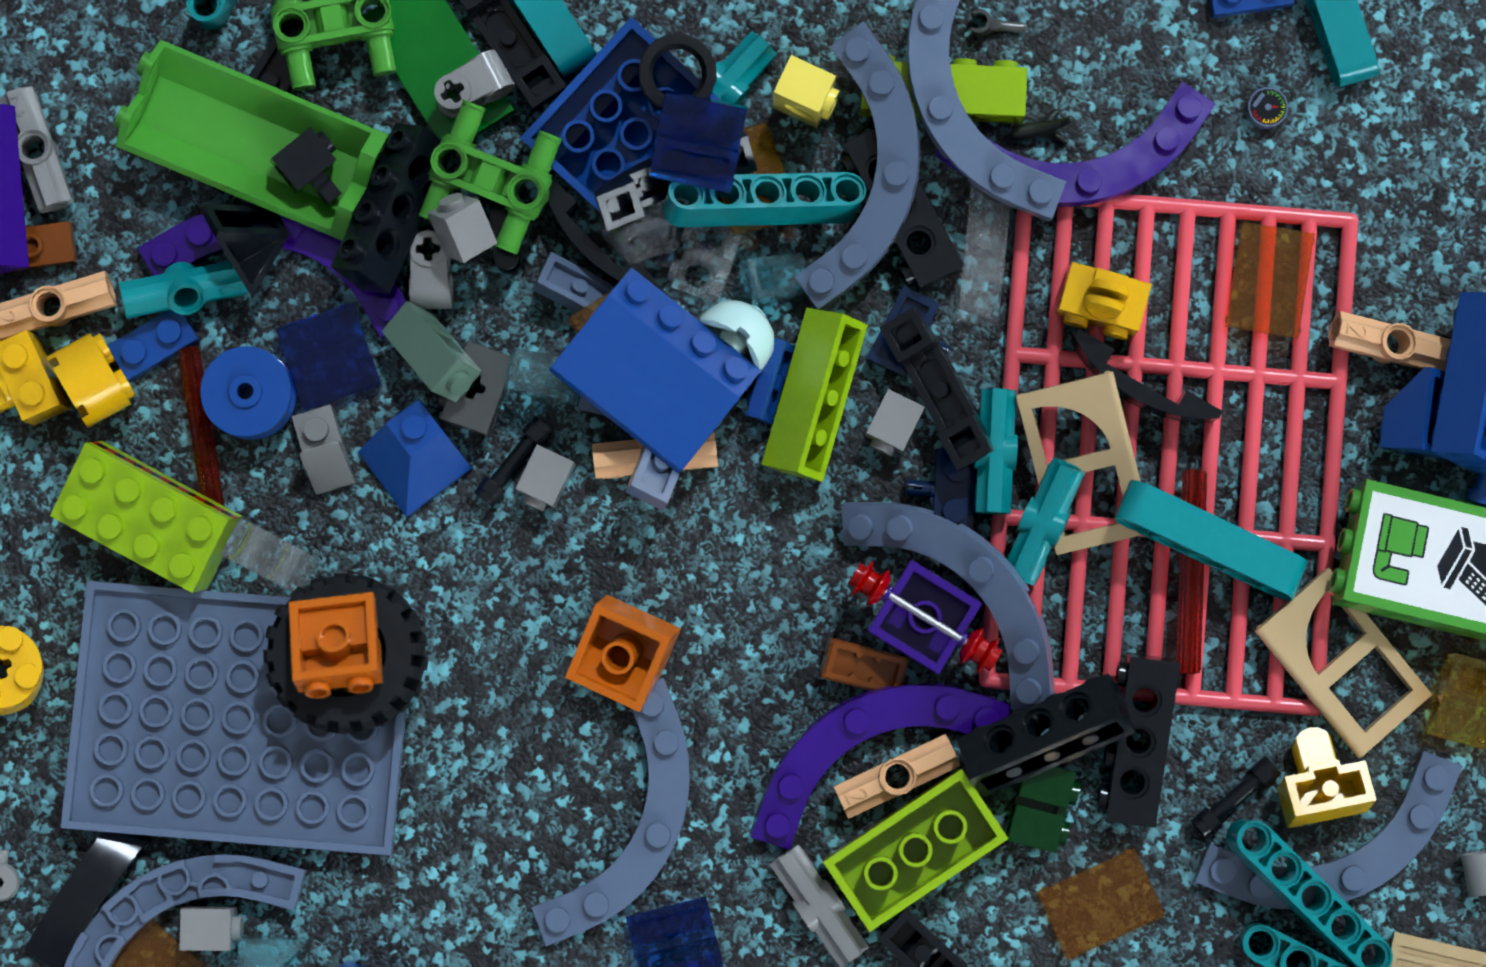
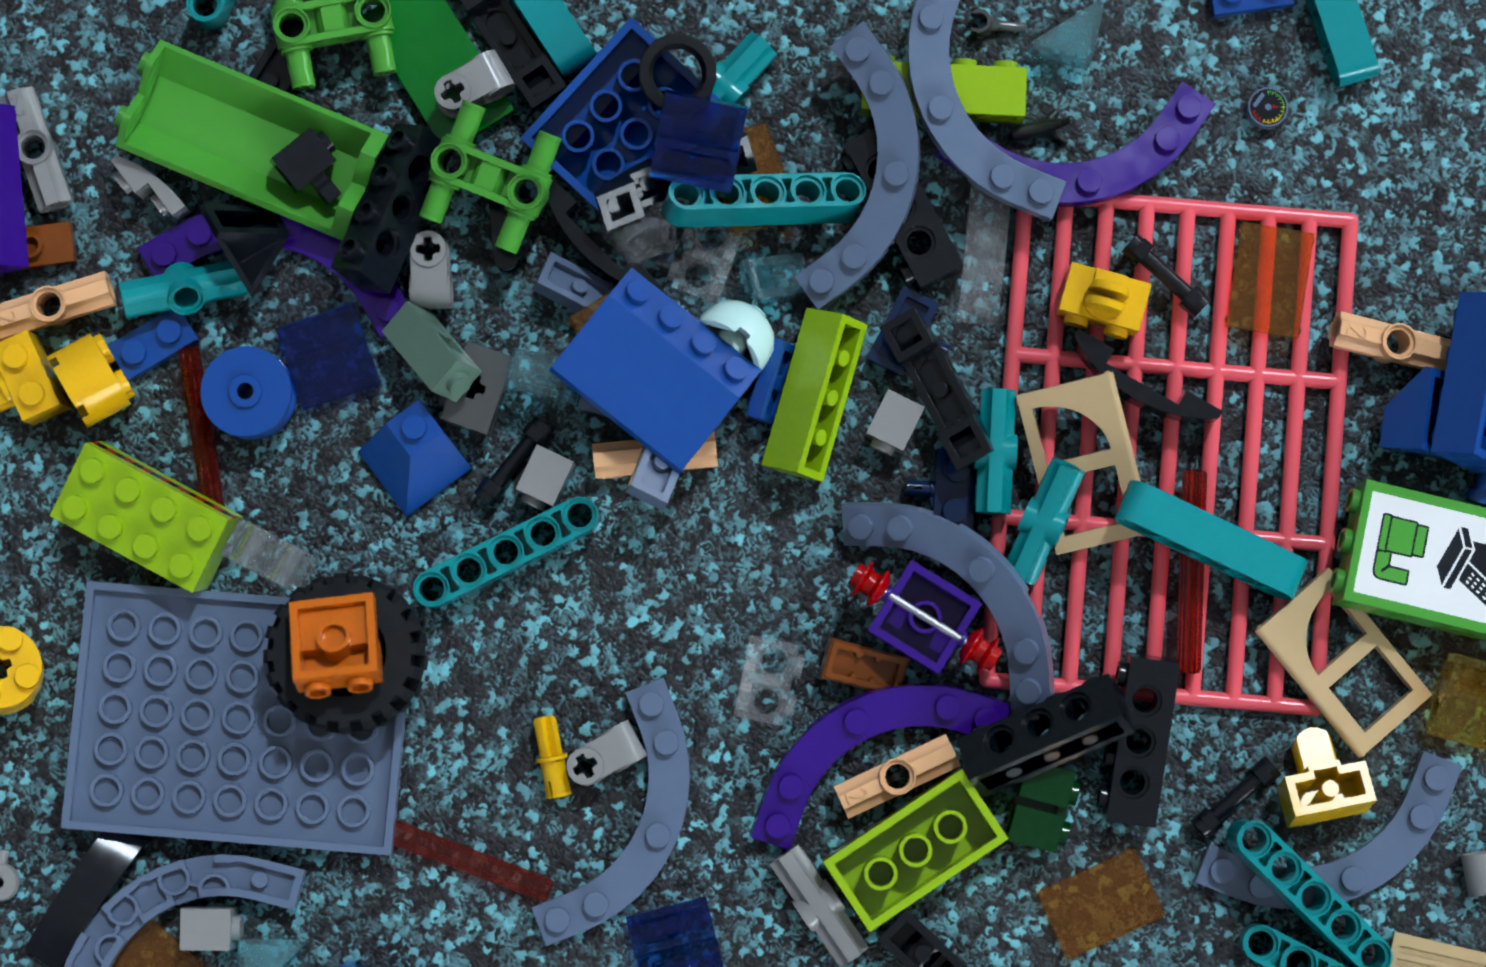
light grey slope [291,404,356,495] -> none
light grey brick [427,193,497,263] -> none
orange slope [565,595,681,712] -> none
light yellow brick [773,55,840,128] -> none
none -> light grey slope [111,156,192,222]
none -> clear red axle [394,820,553,902]
none -> teal beam [413,496,600,609]
none -> yellow axle [533,715,572,799]
none -> light grey piece [566,720,648,786]
none -> clear brick [734,635,805,726]
none -> clear light blue slope [1027,0,1104,70]
none -> black bar [1122,234,1211,318]

